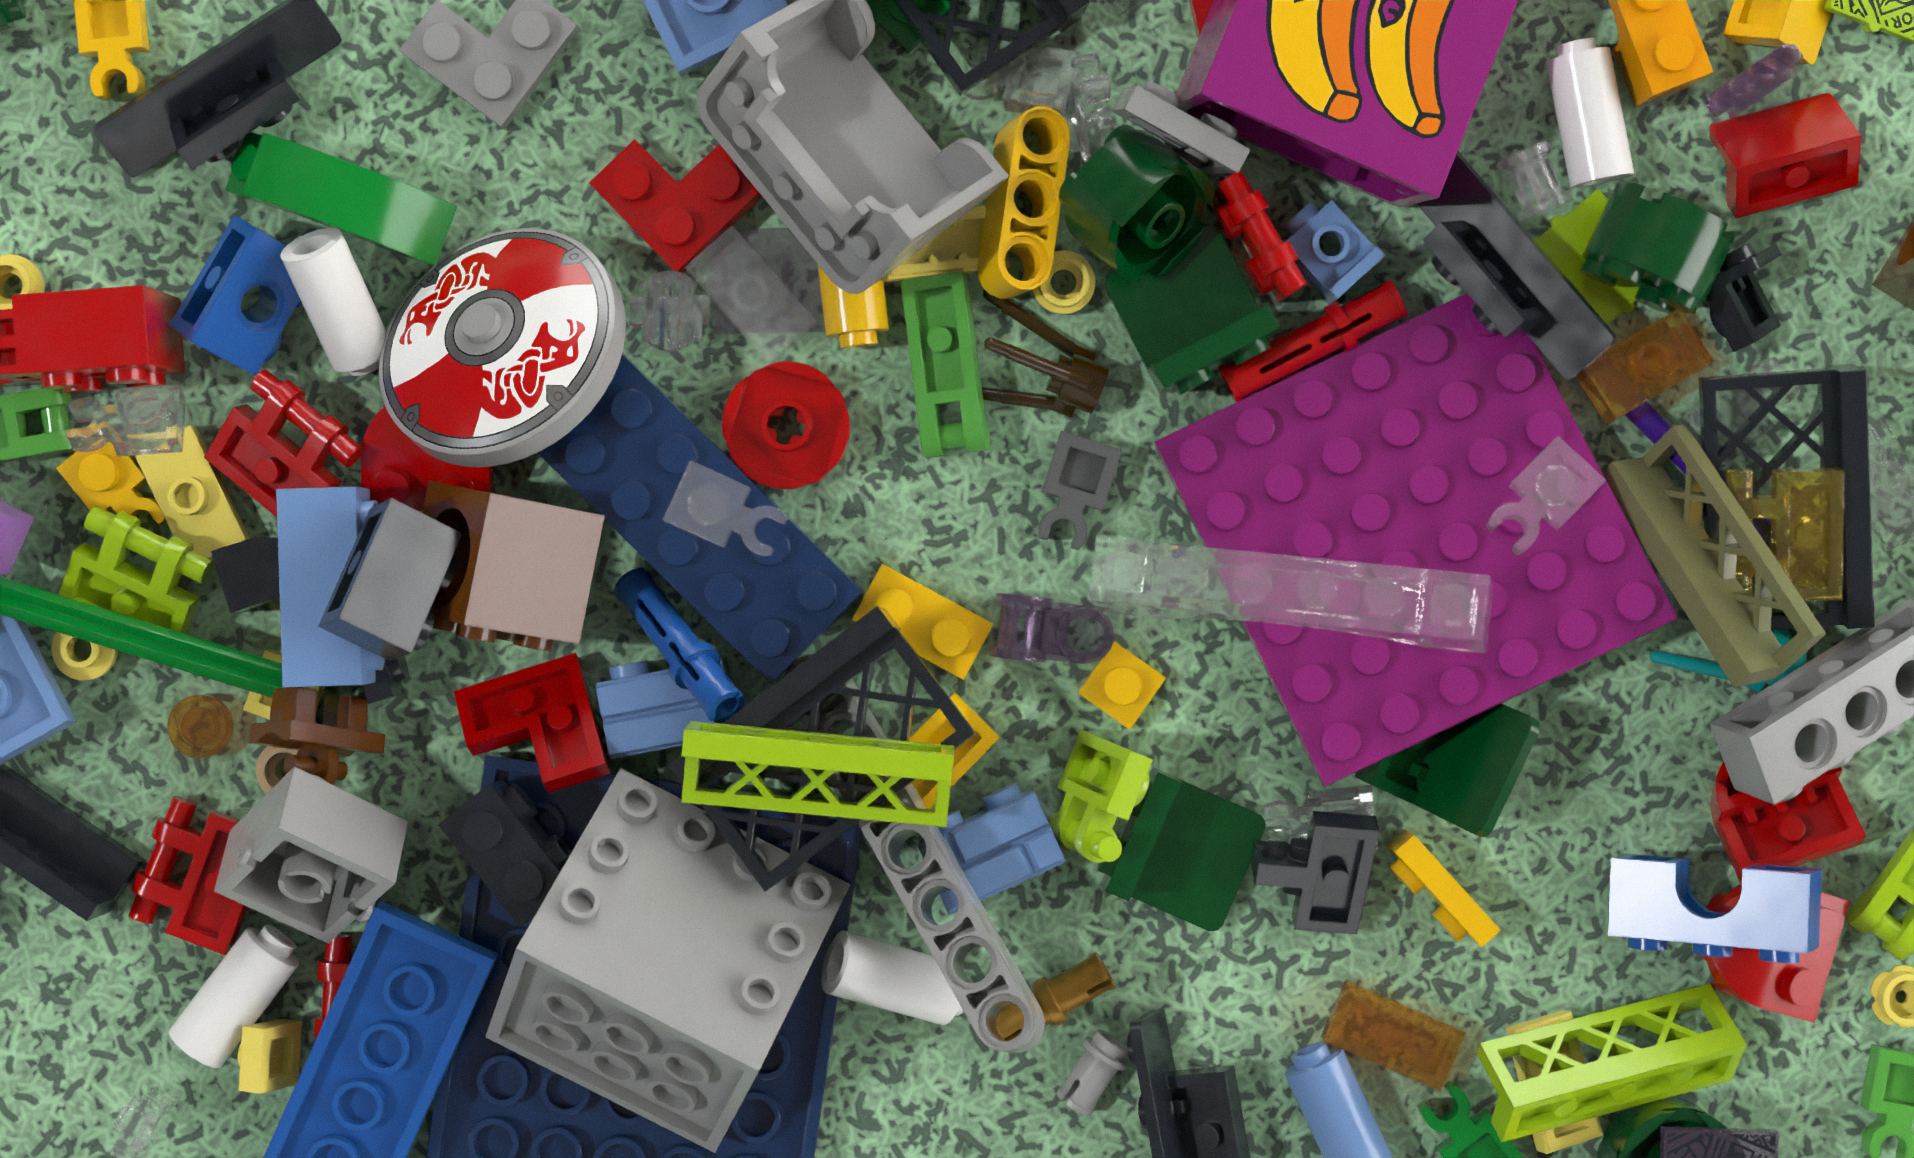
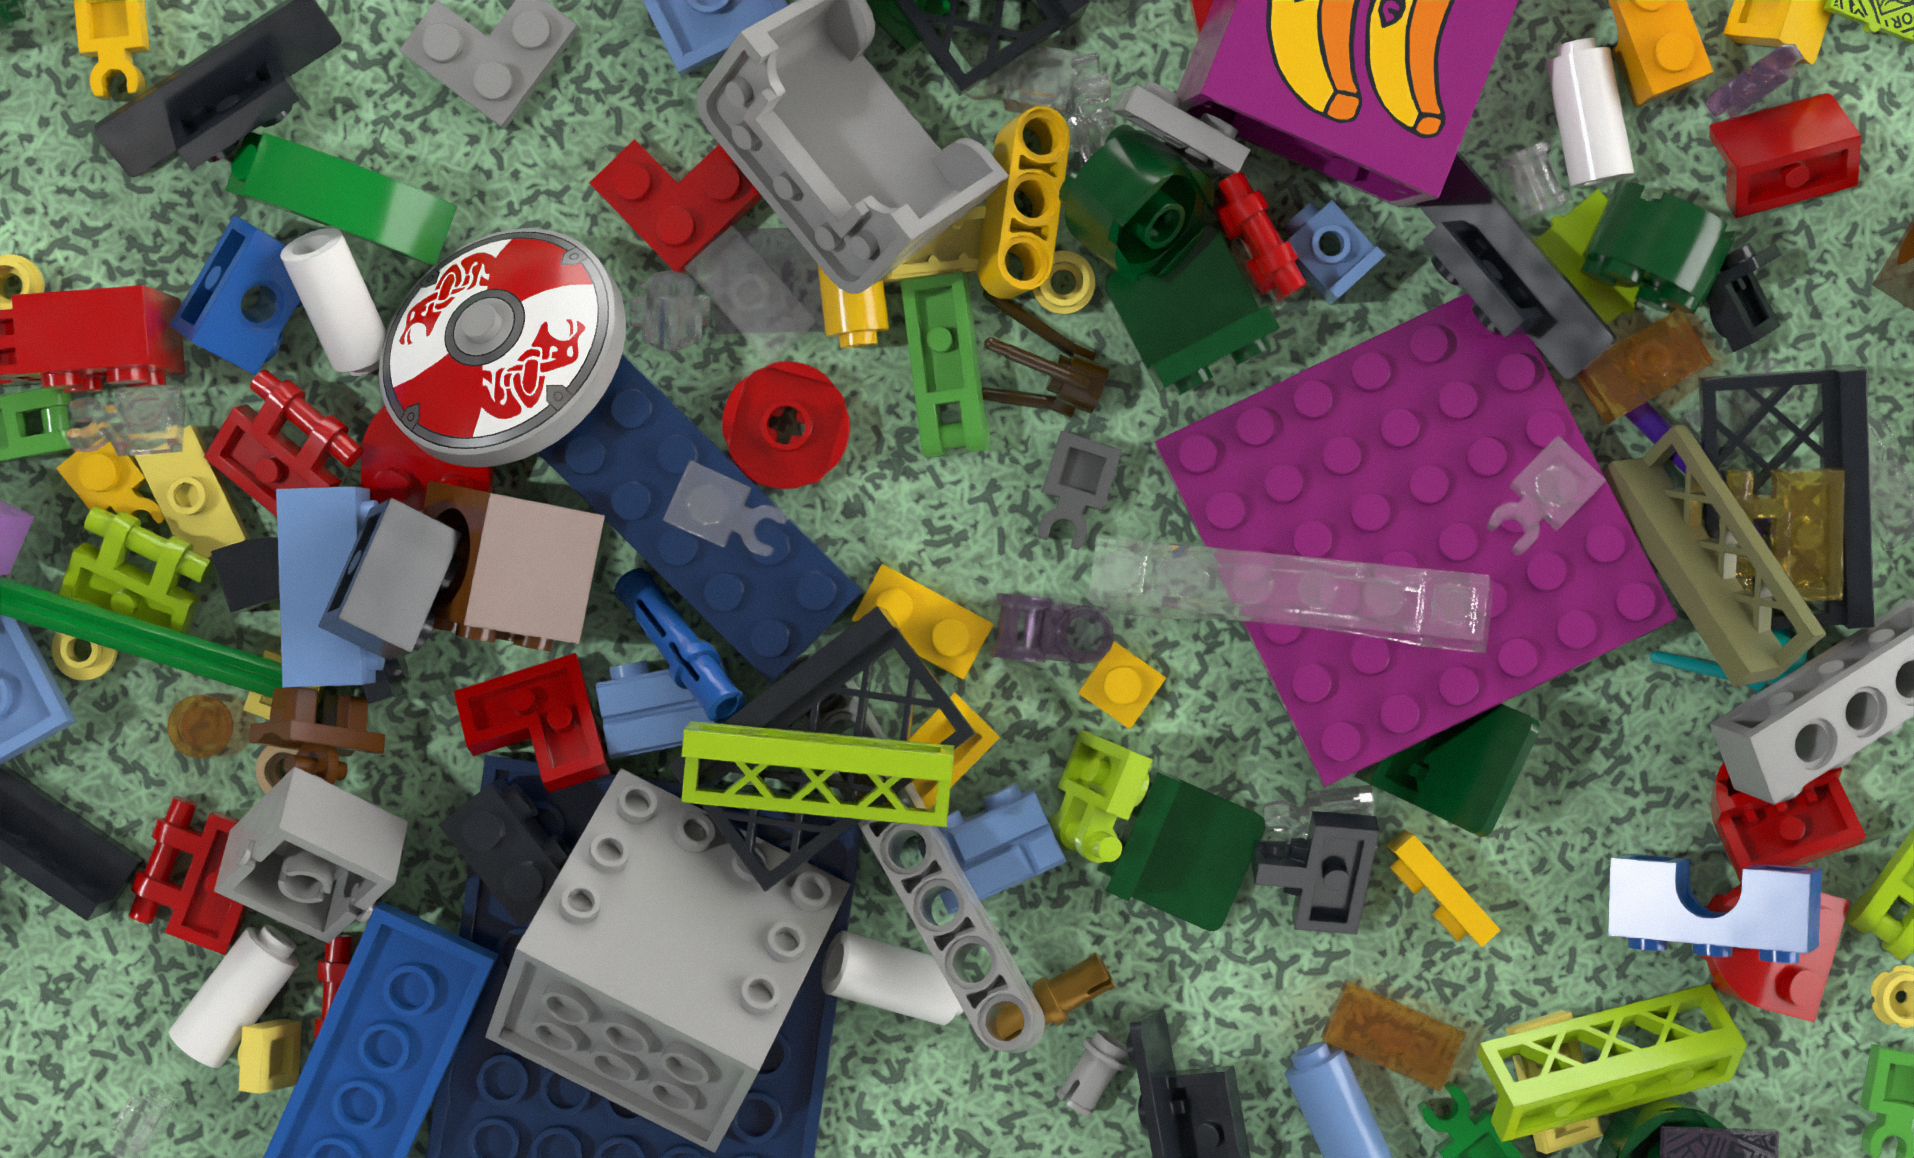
red pin [1218,280,1408,402] -> none

